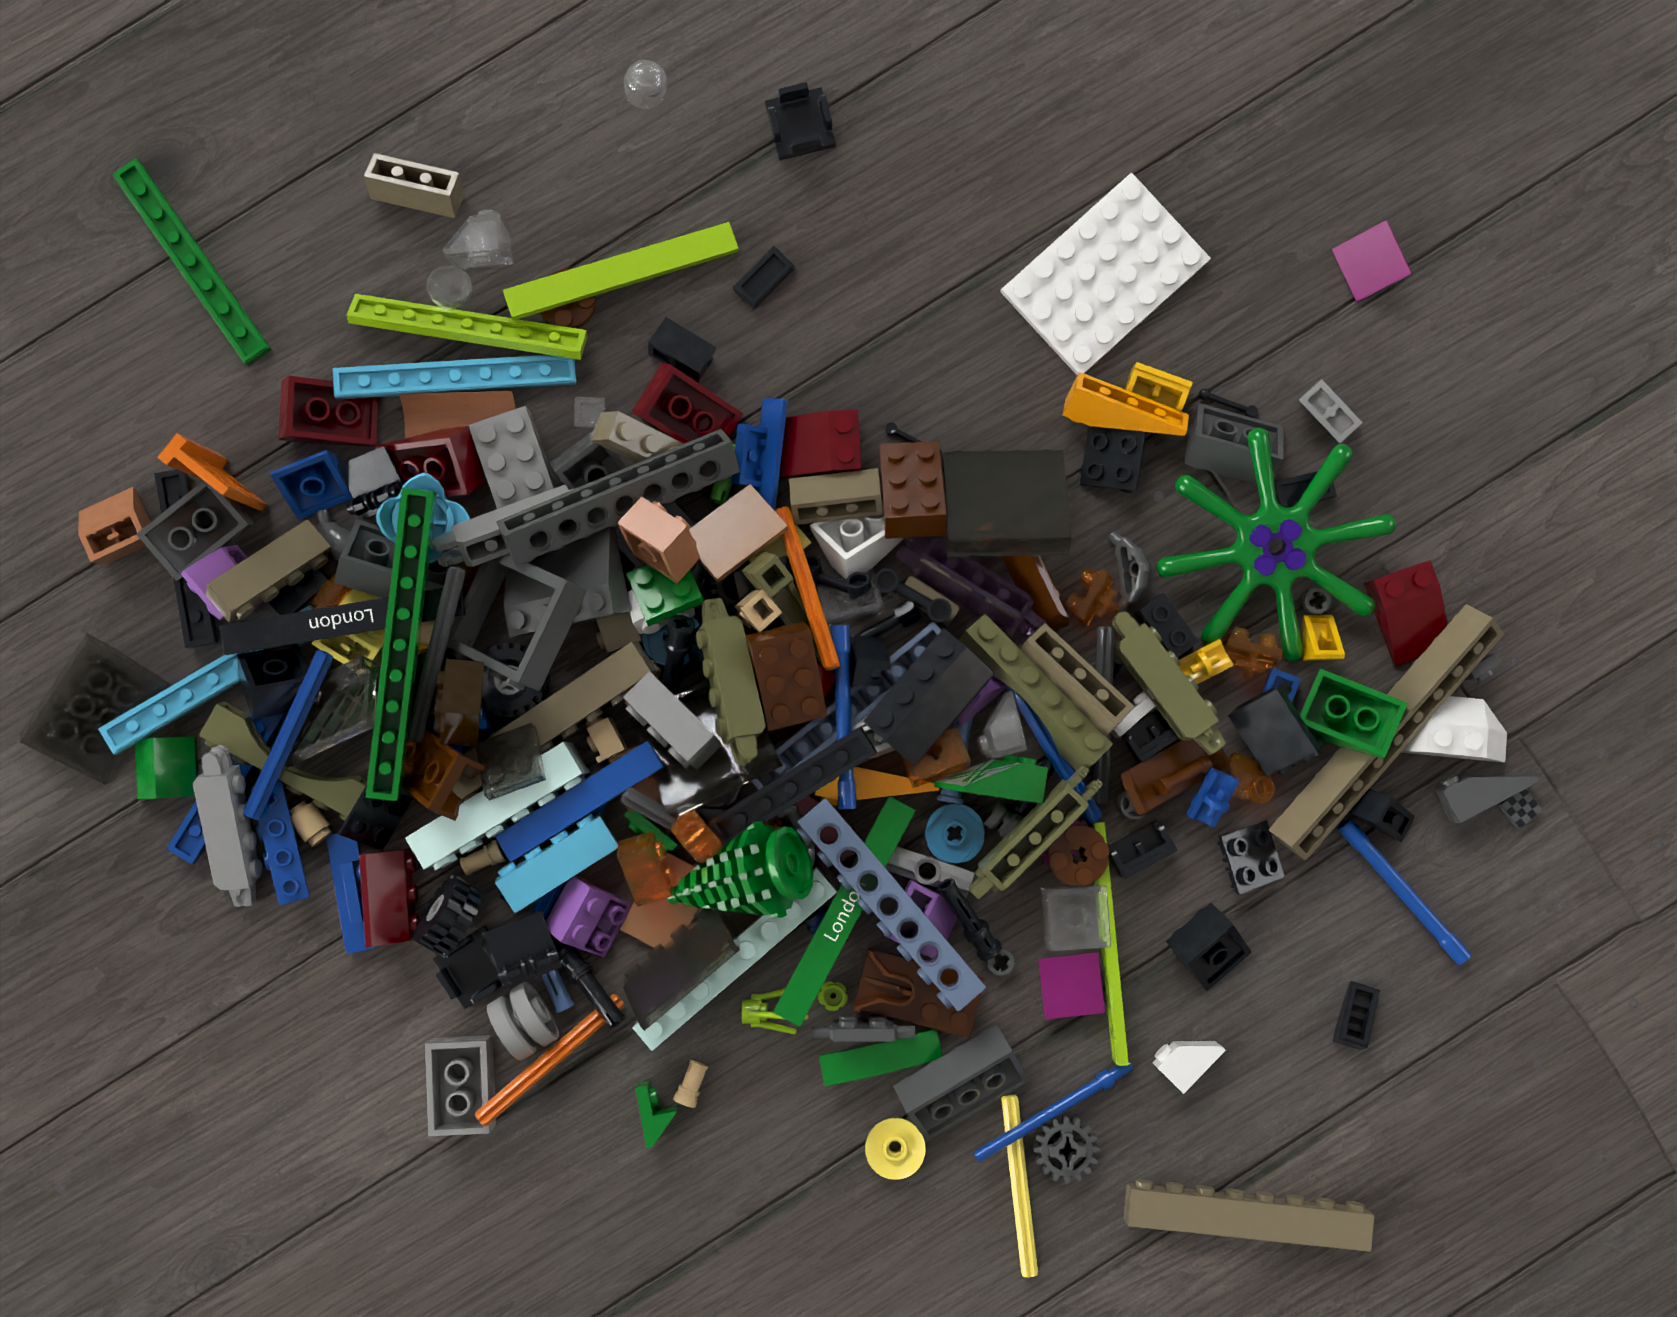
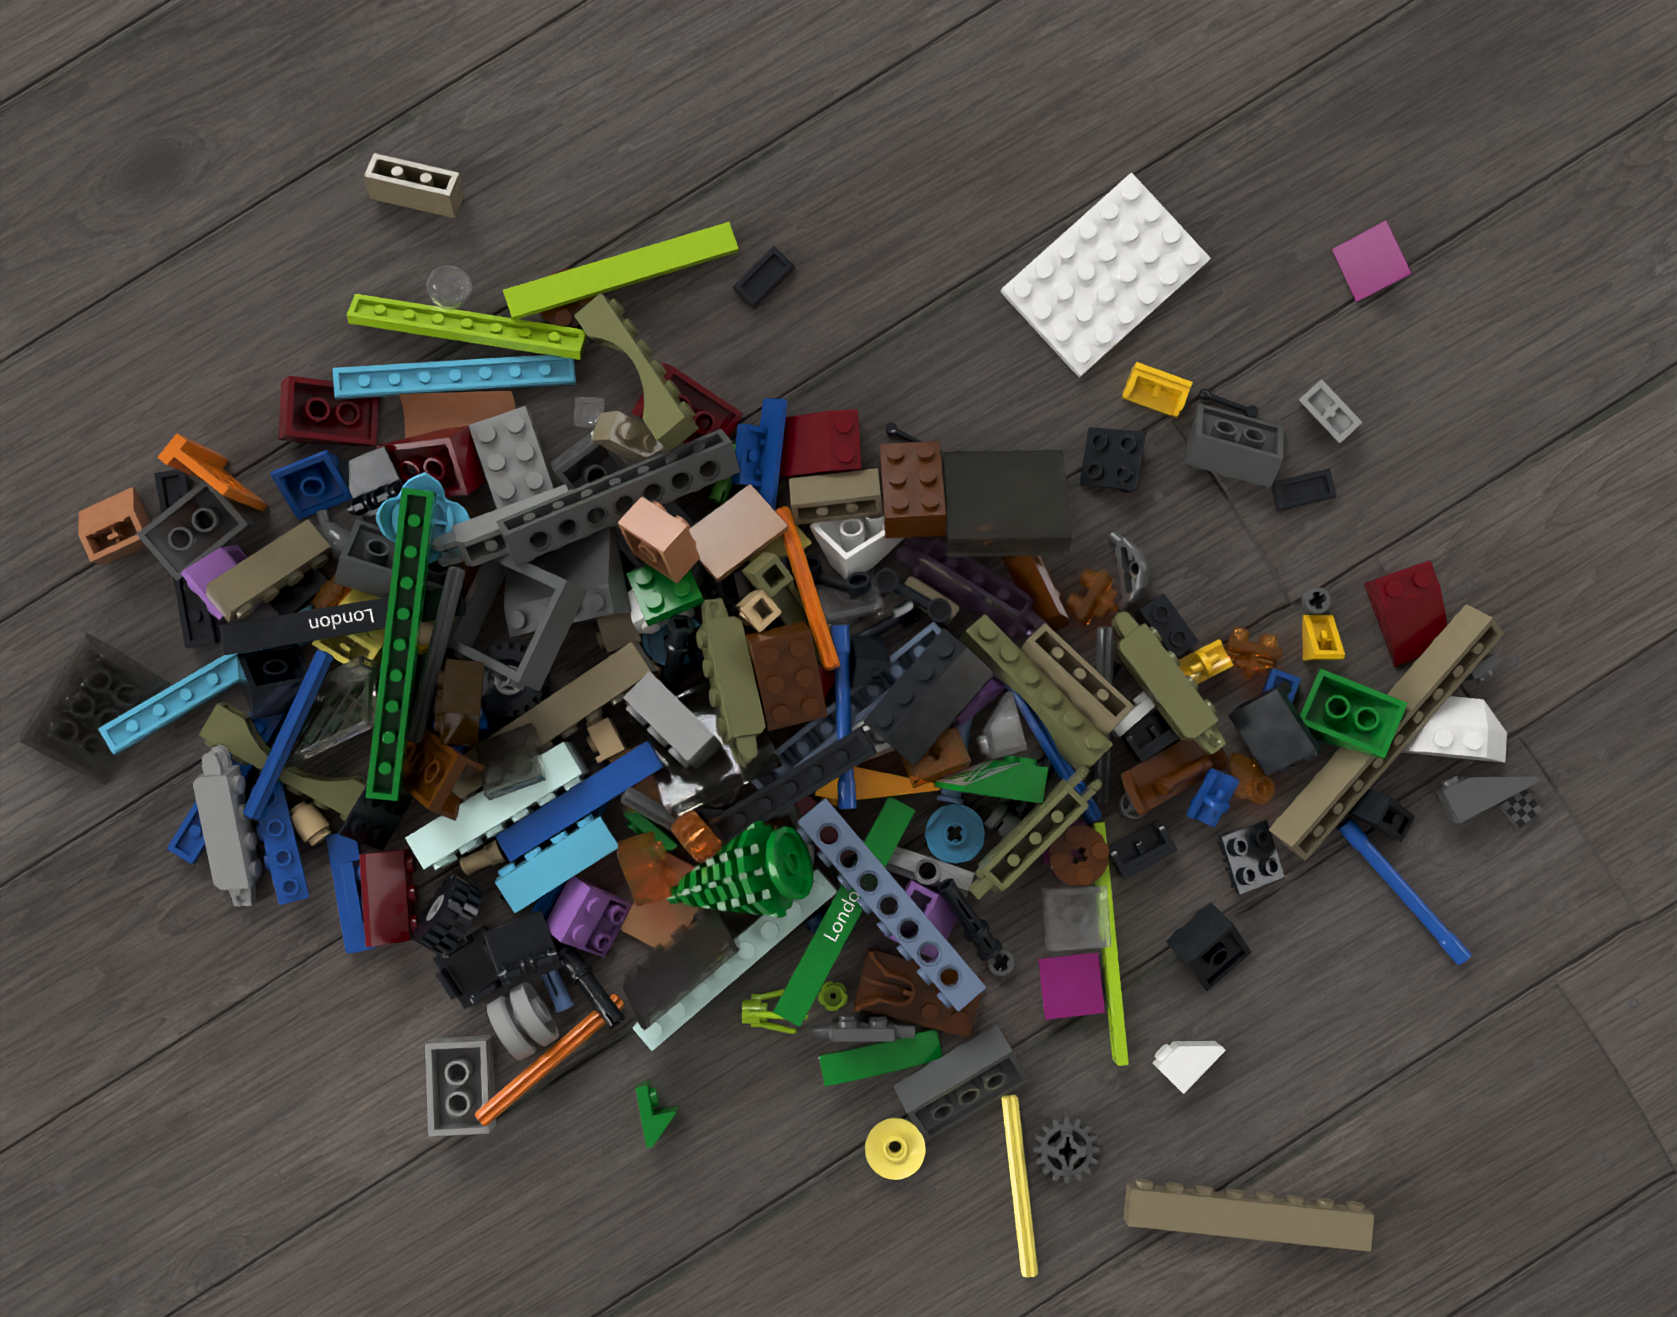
green tile [112,158,272,366] -> none
green slope [135,736,198,800] -> none
clear slope [443,210,514,271] -> none
clear hair [623,59,668,109] -> none
black hinge [648,317,716,383] -> none
tan pin [673,1060,708,1108] -> none
black panel [765,82,836,161] -> none
blue bar [973,1061,1134,1163] -> none
light orange slope [1062,372,1189,436] -> none
green animal [1157,428,1396,662] -> none
black slope [1333,981,1380,1050] -> none
none -> olive arch [574,293,699,451]

